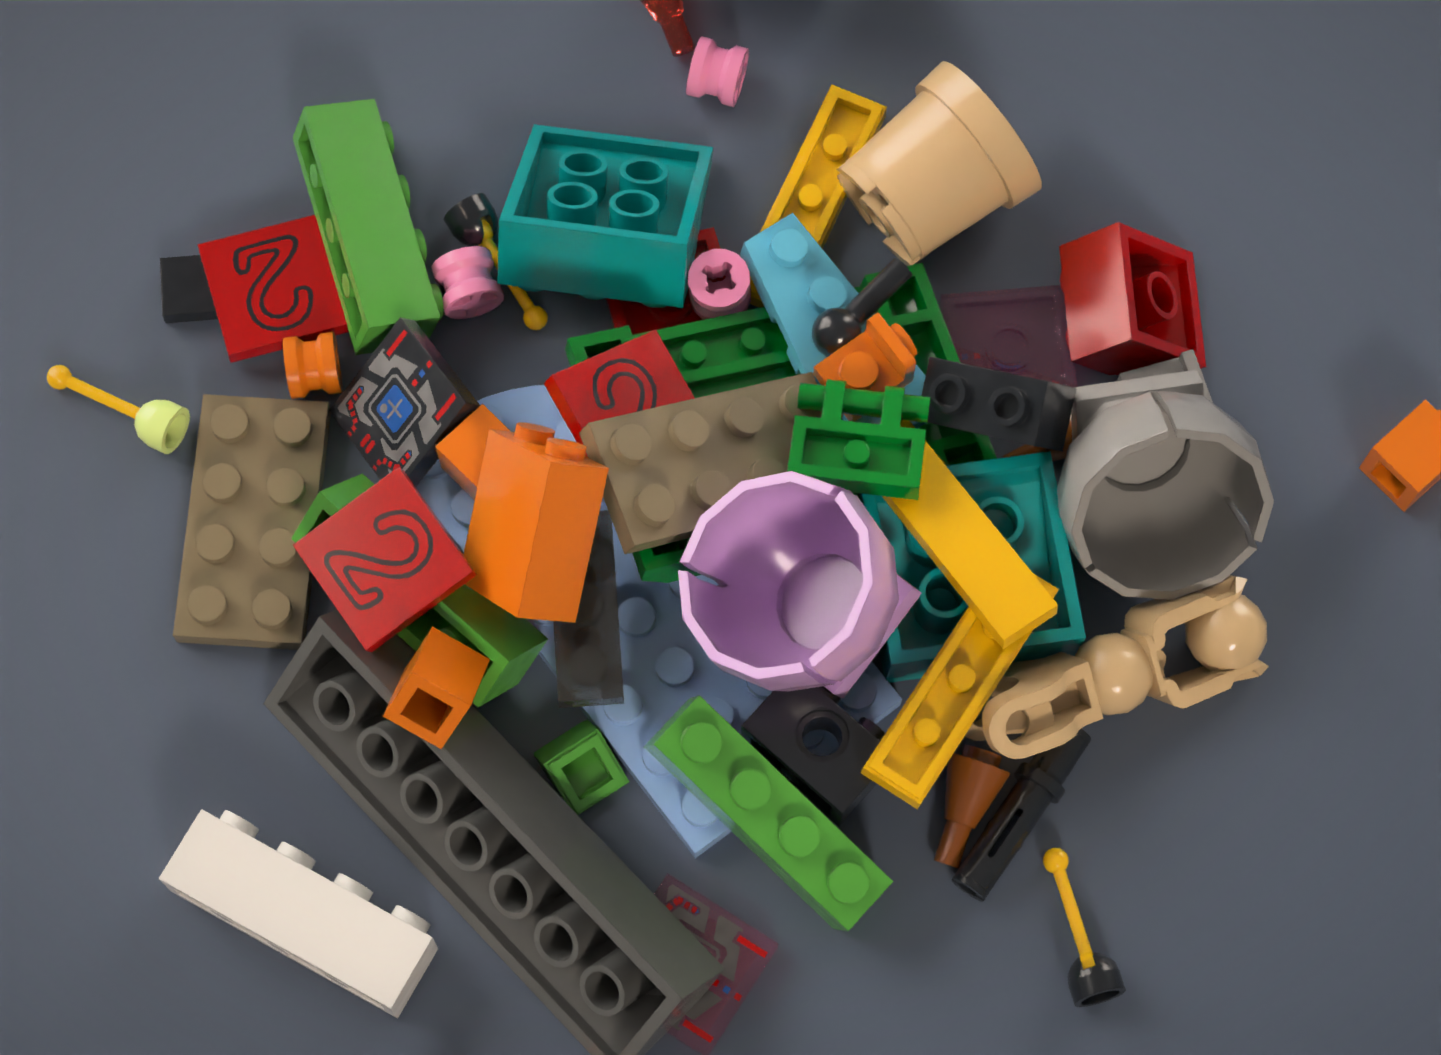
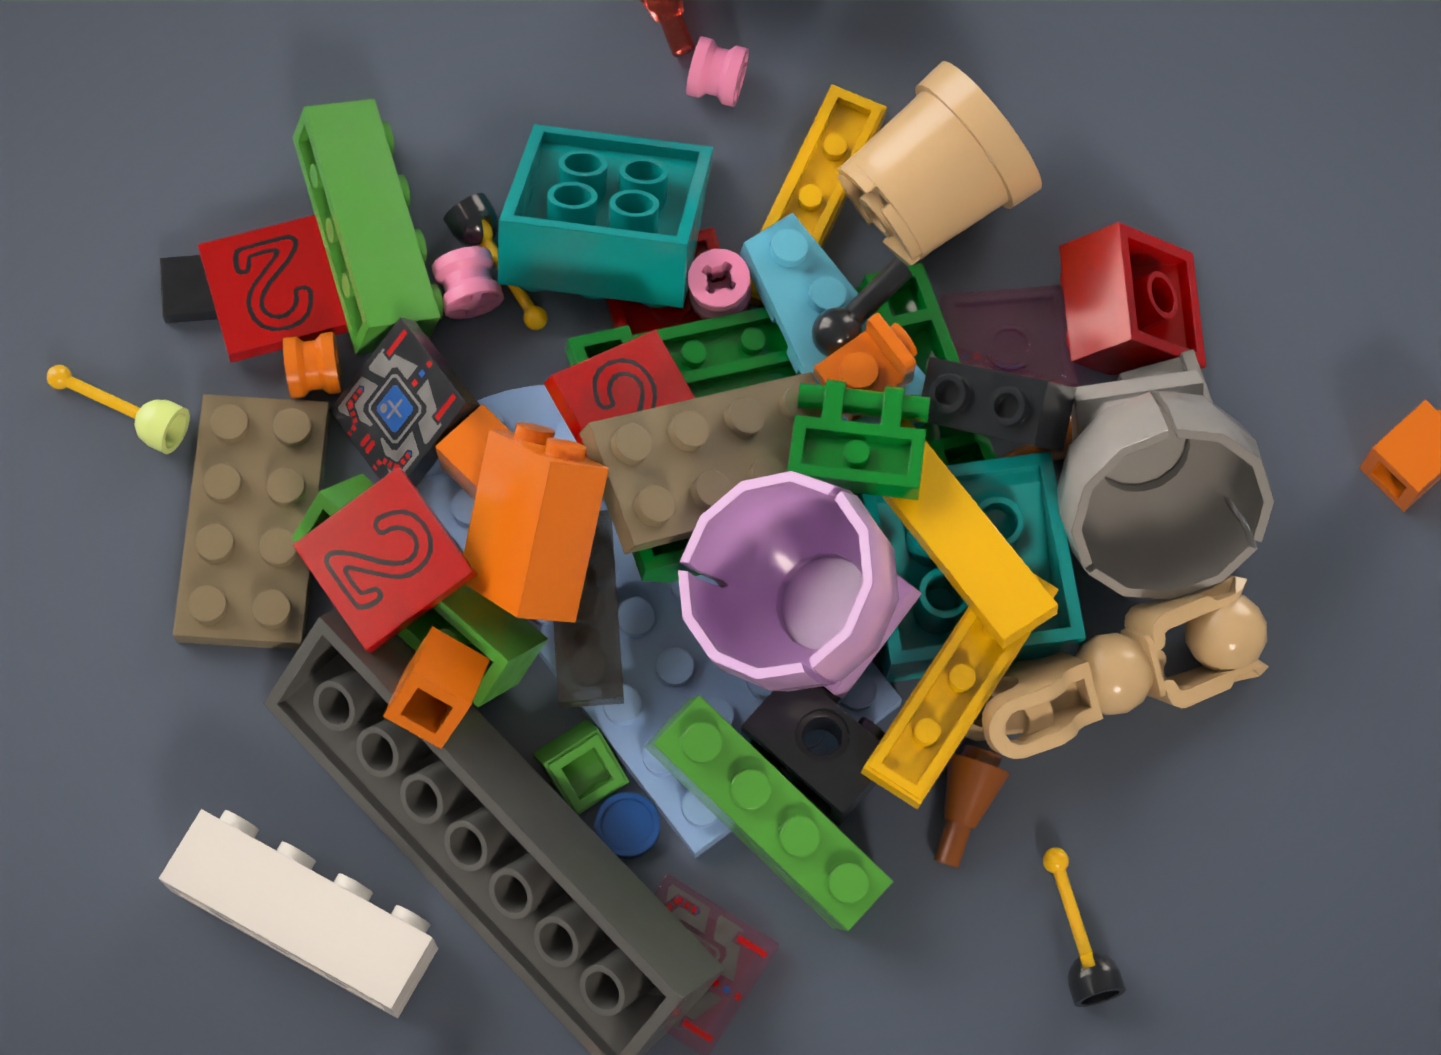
black pin [952,729,1091,902] -> none
none -> blue piece [595,792,660,859]

